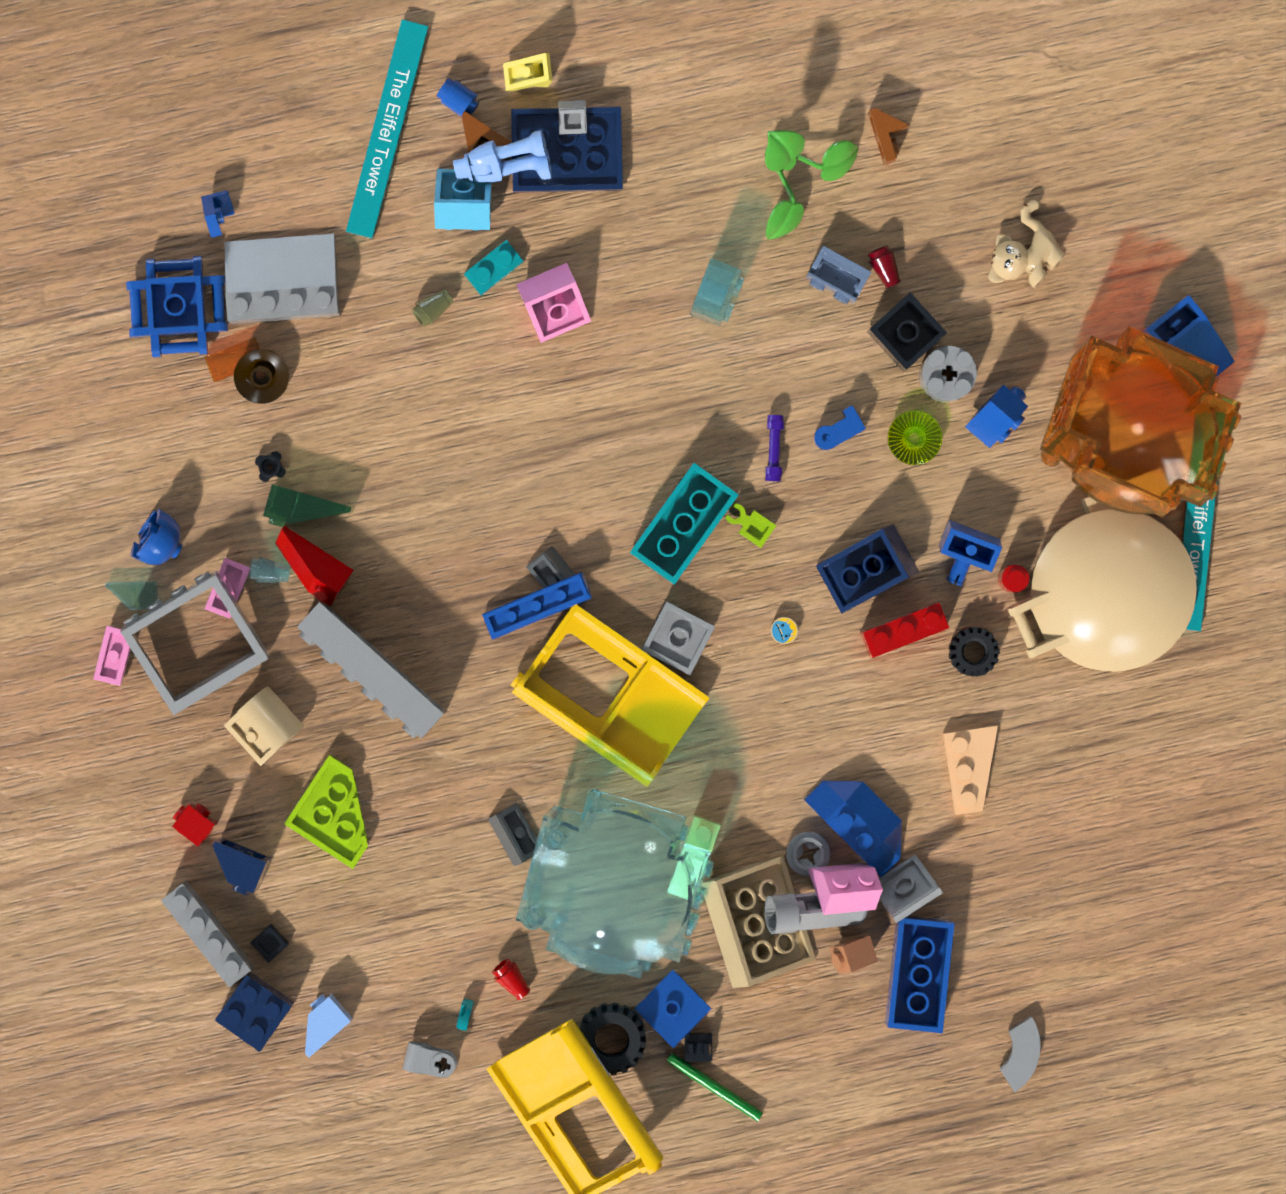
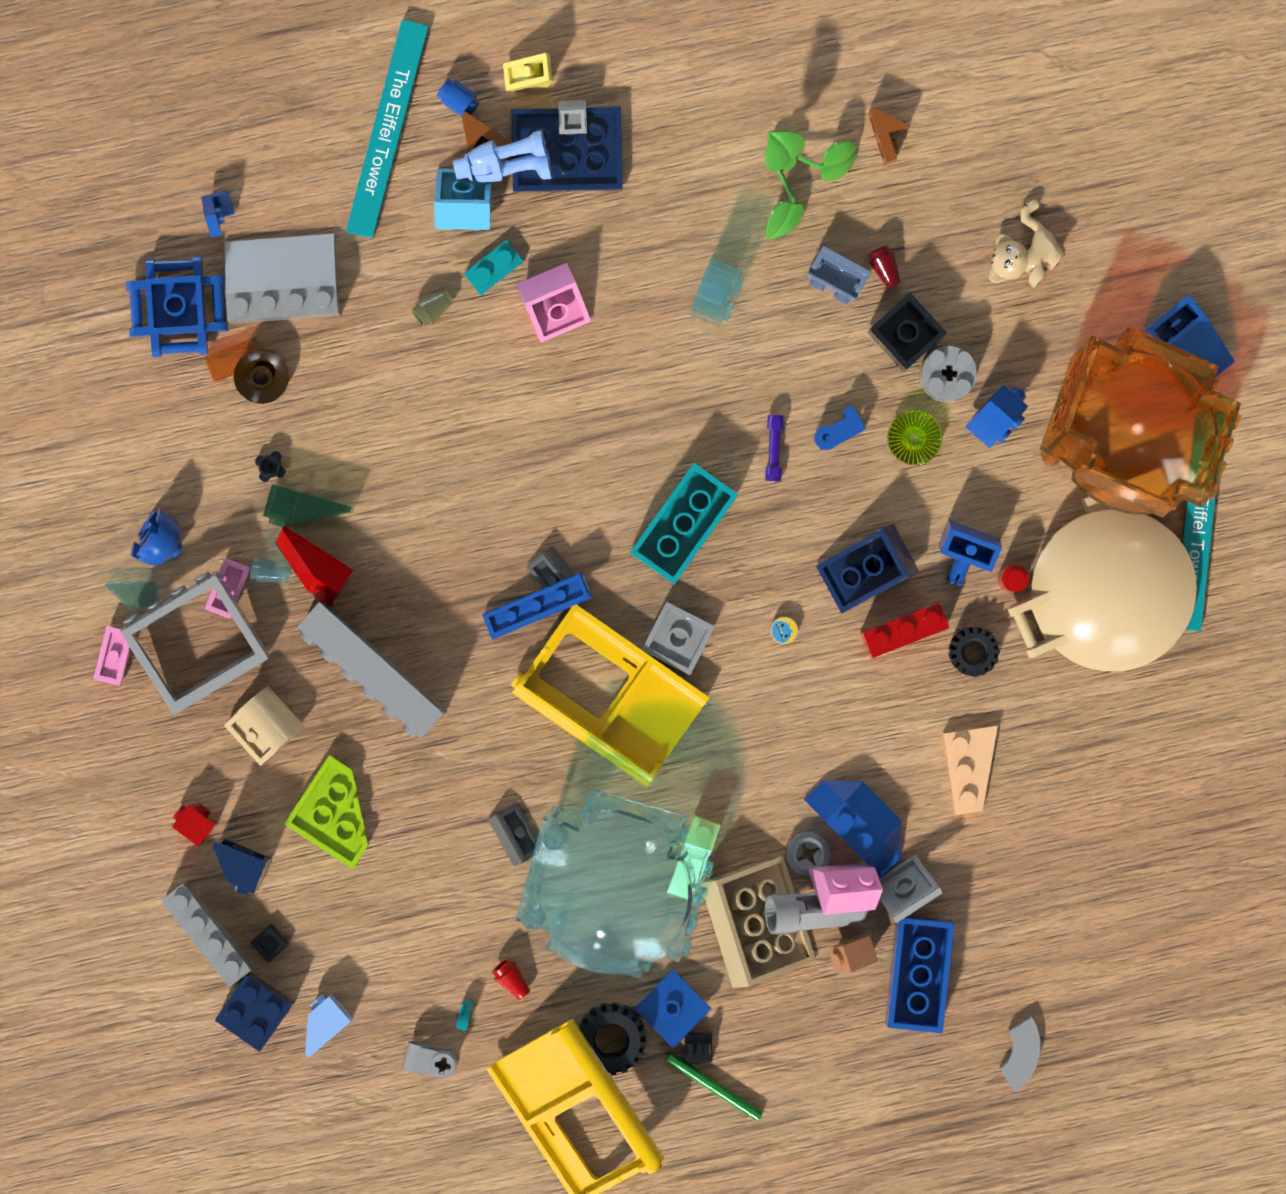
lime plate [725,503,777,548] -> none

